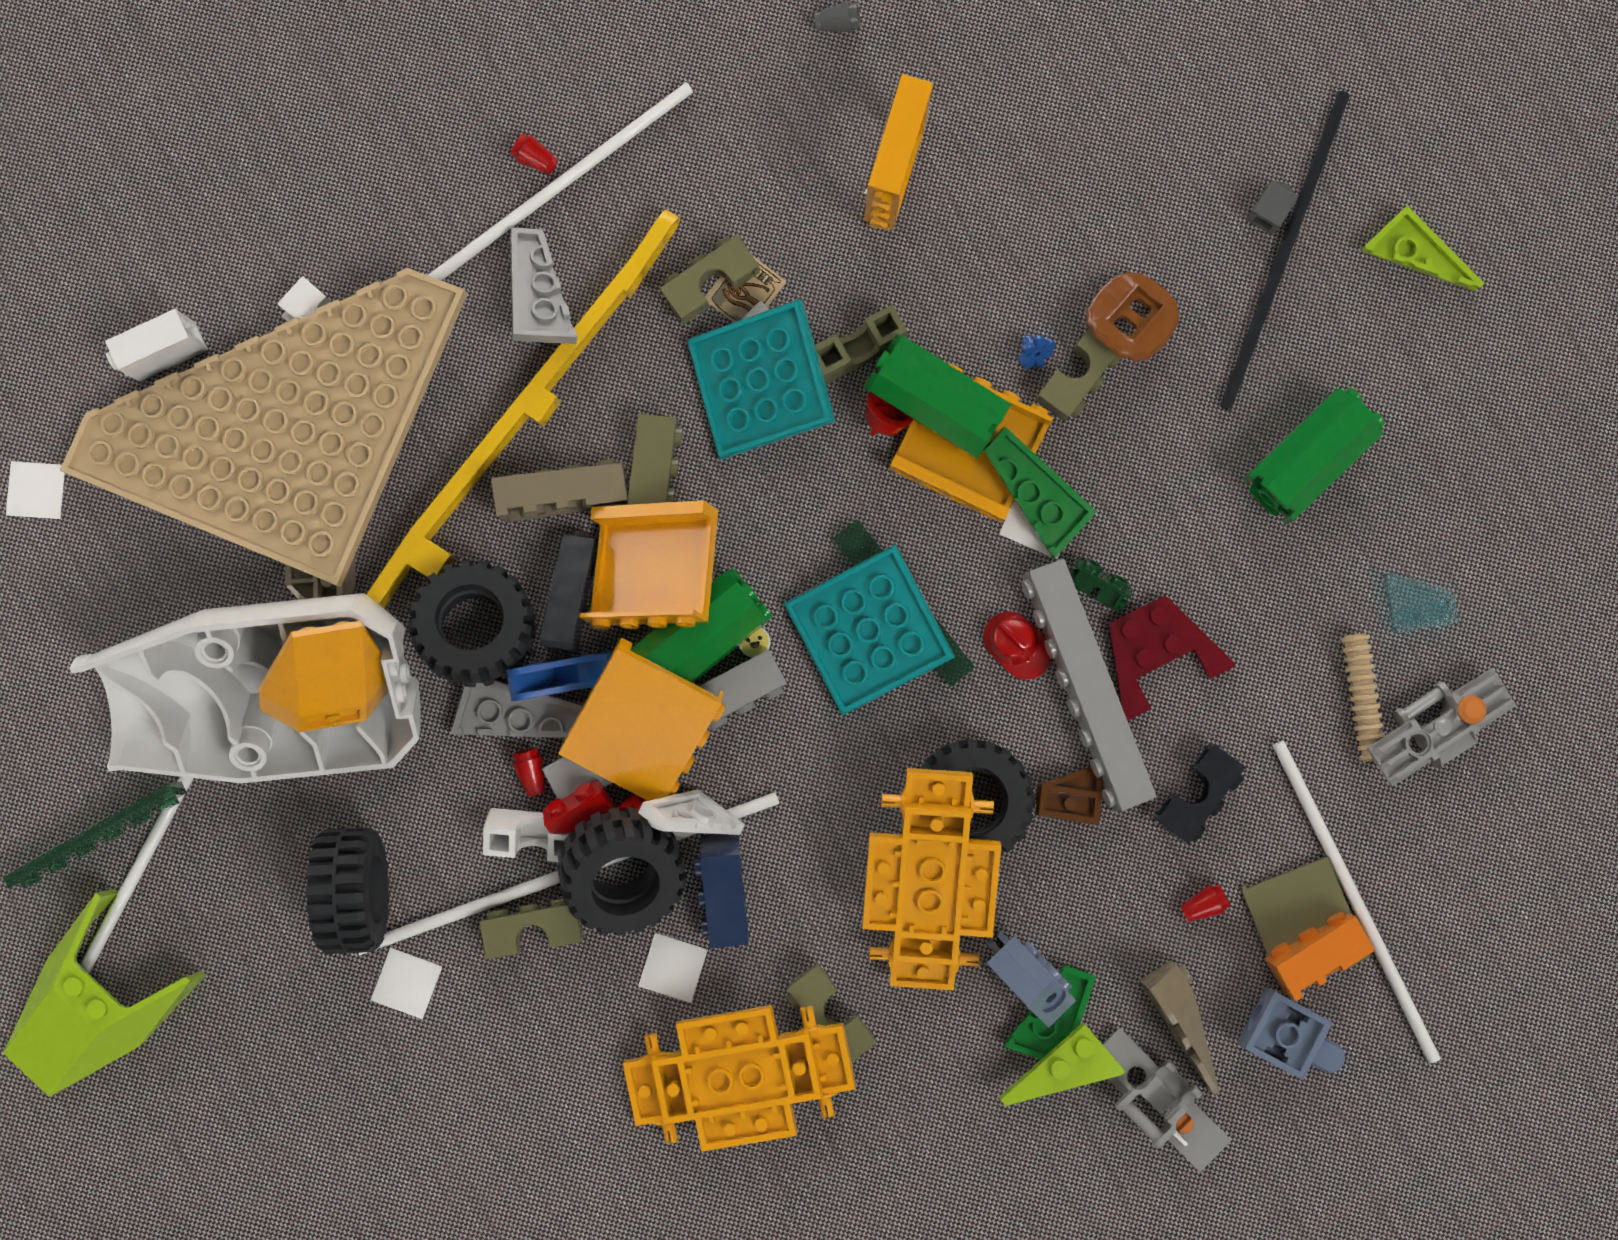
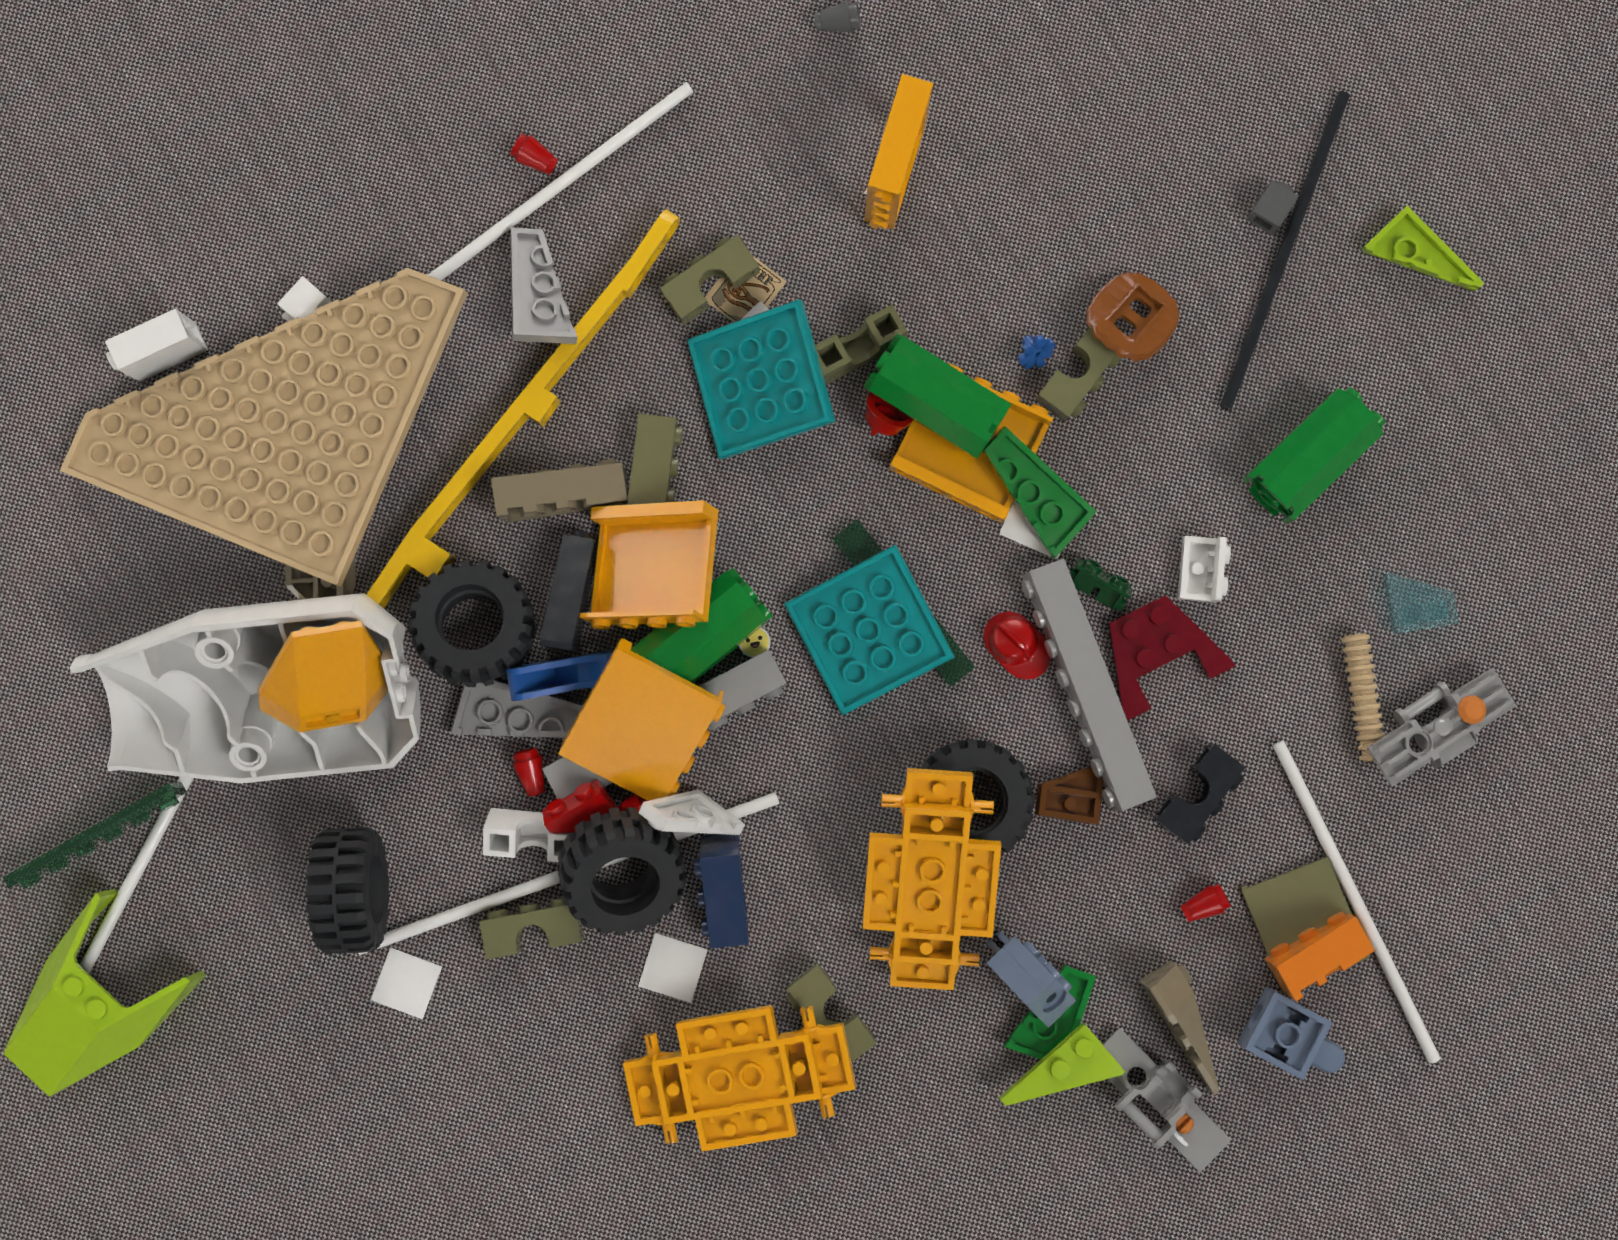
white sticker [6,461,65,519] -> none
none -> white bracket [1177,536,1231,603]

